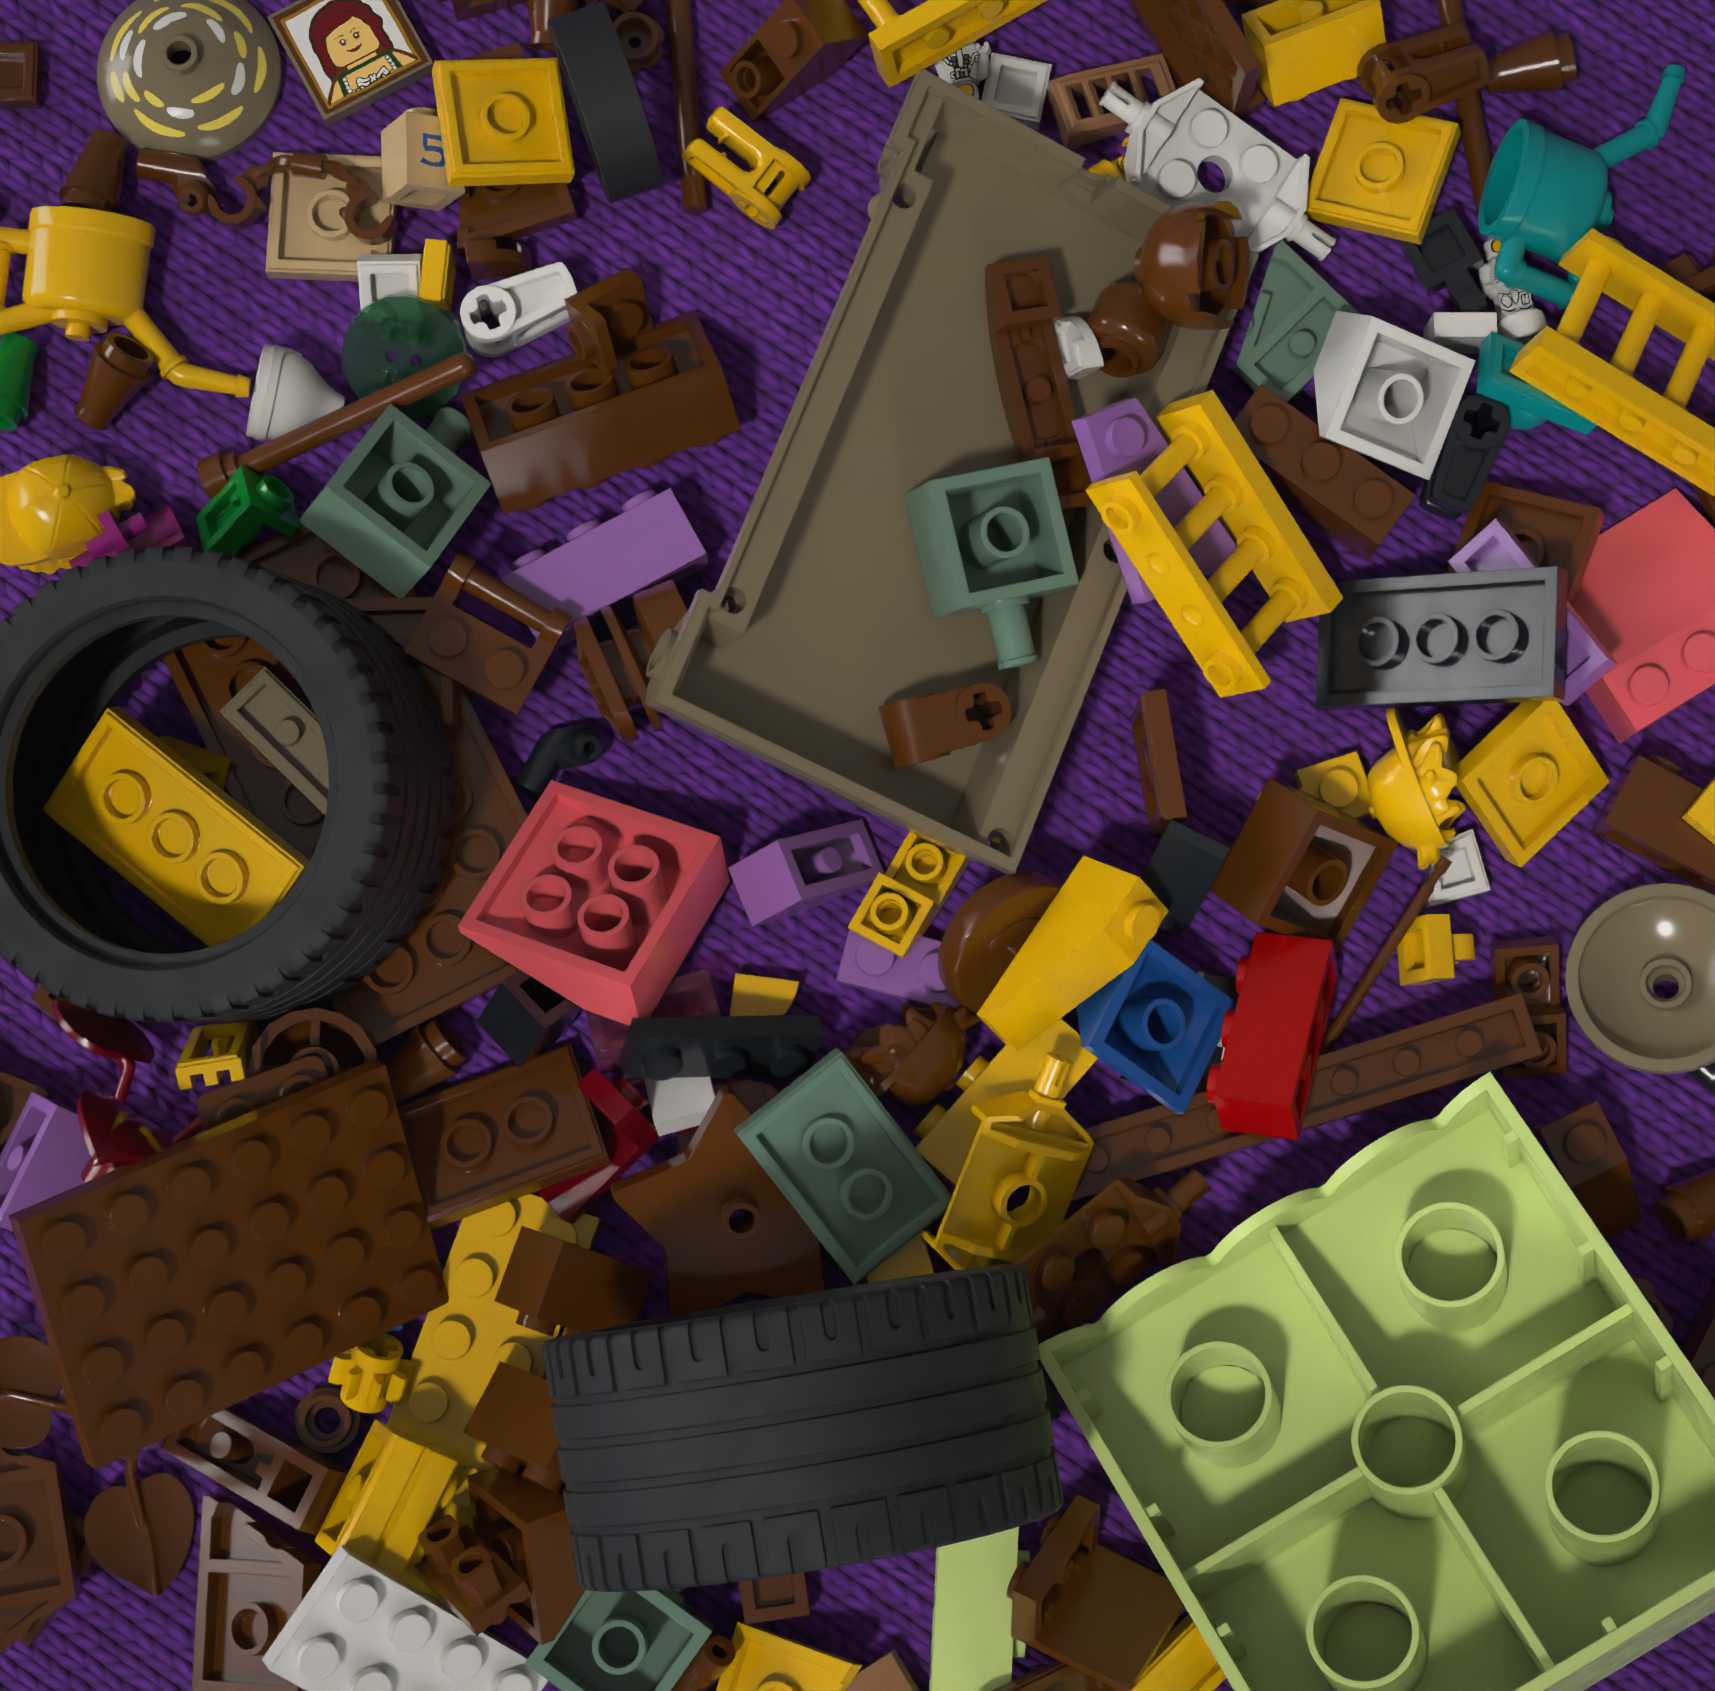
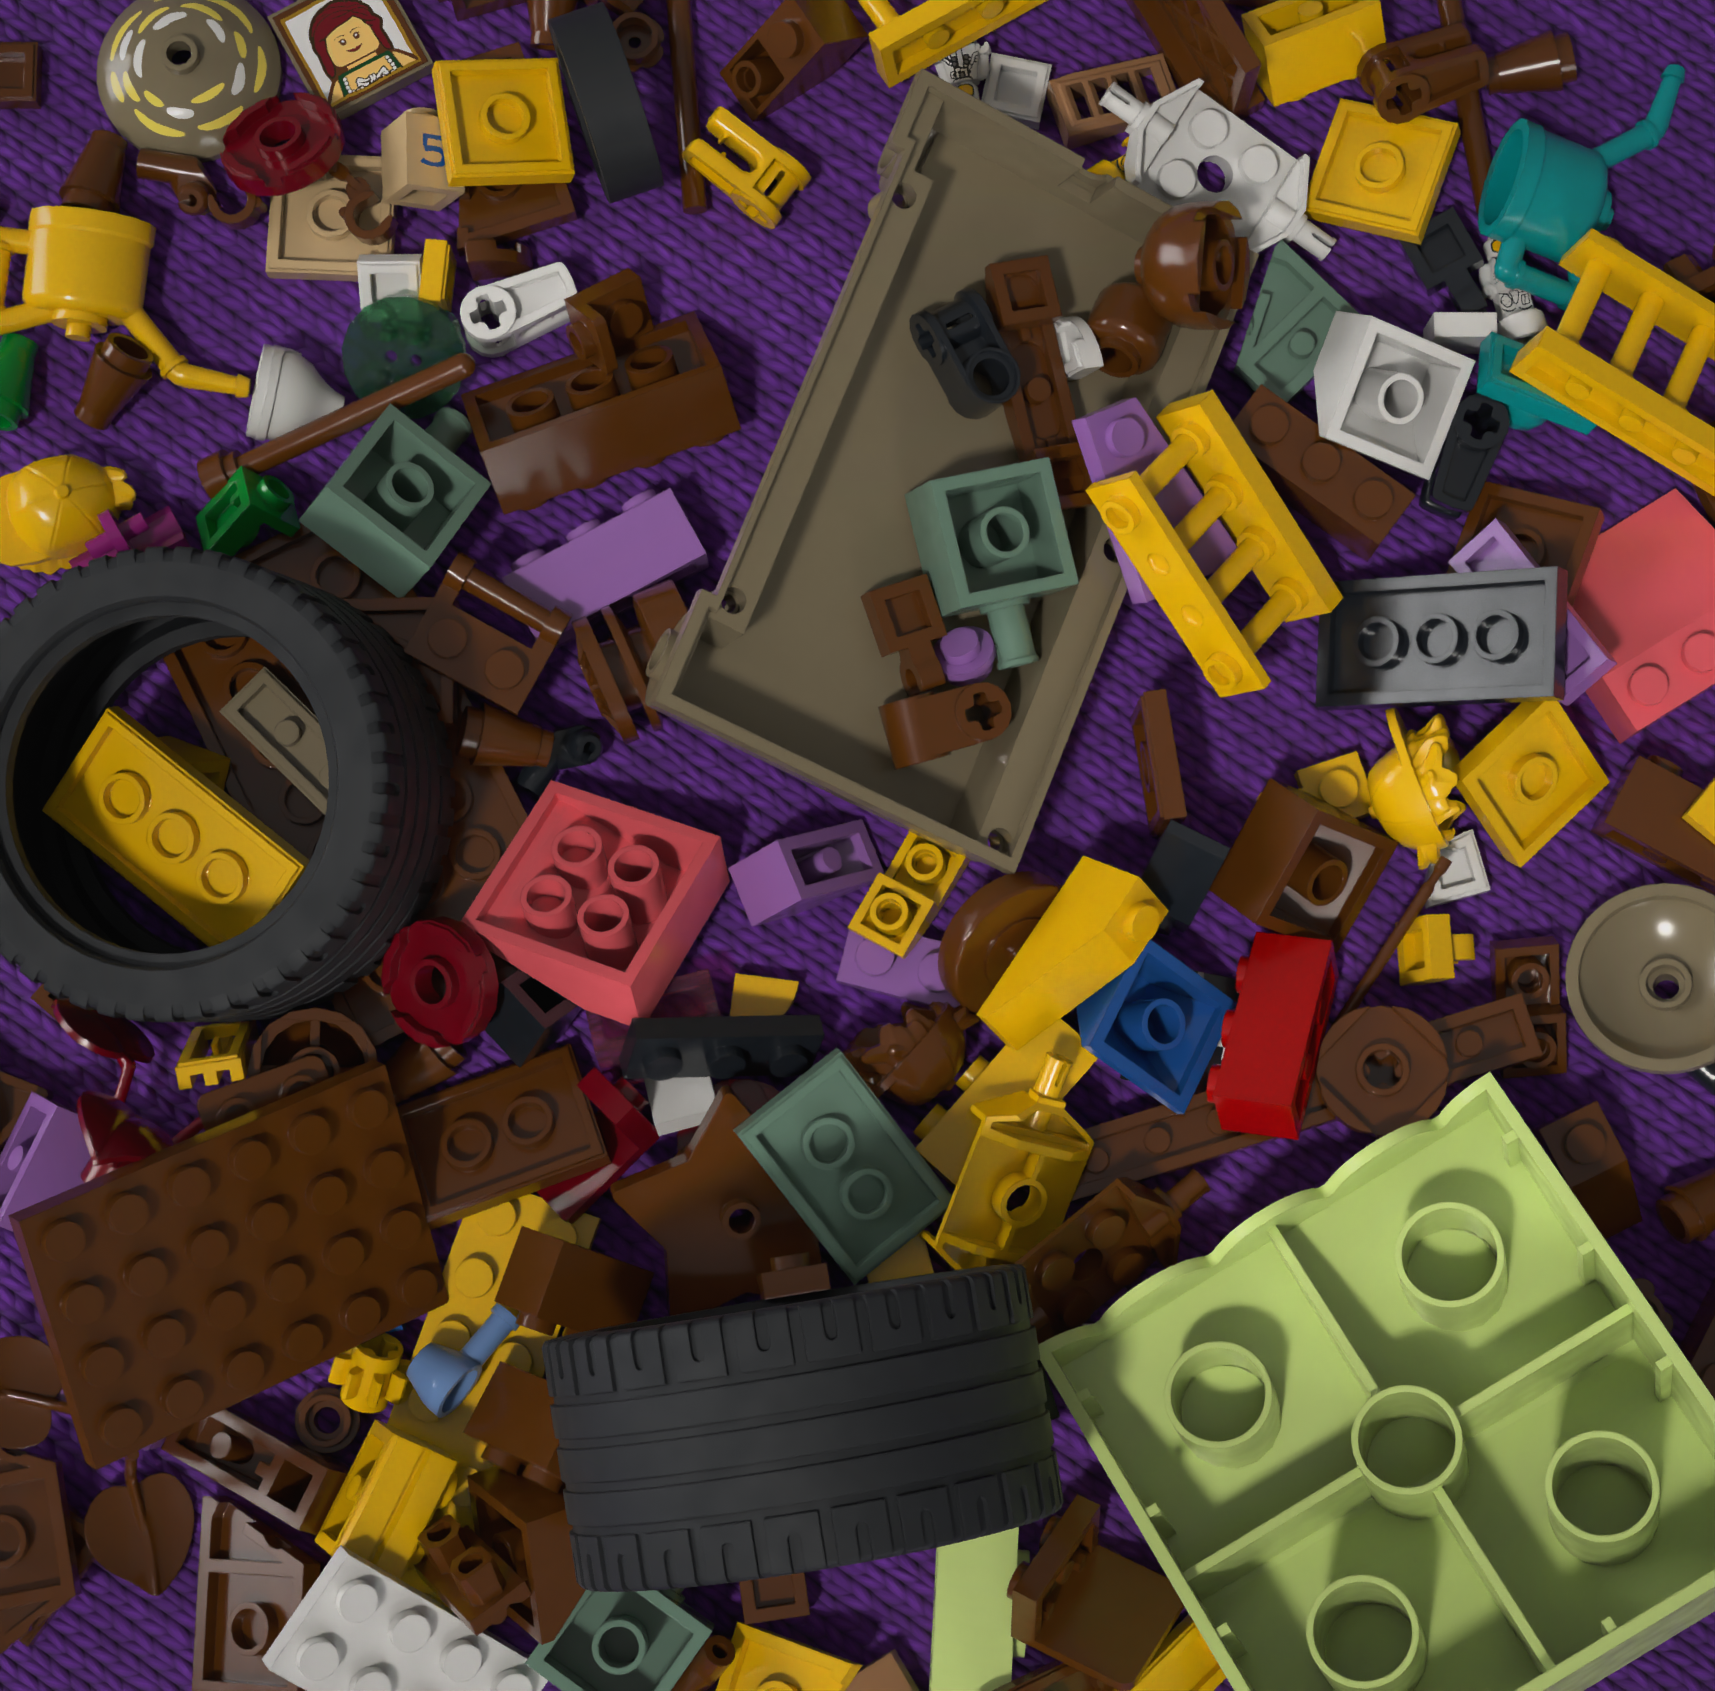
none -> dark red tile [220,92,345,196]
none -> dark red tile [381,916,499,1048]
none -> medium blue bar [406,1303,520,1418]
none -> reddish brown cone [455,703,554,768]
none -> reddish brown plate [756,1252,831,1300]
none -> reddish brown plate [860,573,948,697]
none -> black piece [910,287,1021,419]
none -> medium lavender plate [933,626,996,687]
none -> reddish brown plate [1315,1005,1449,1138]

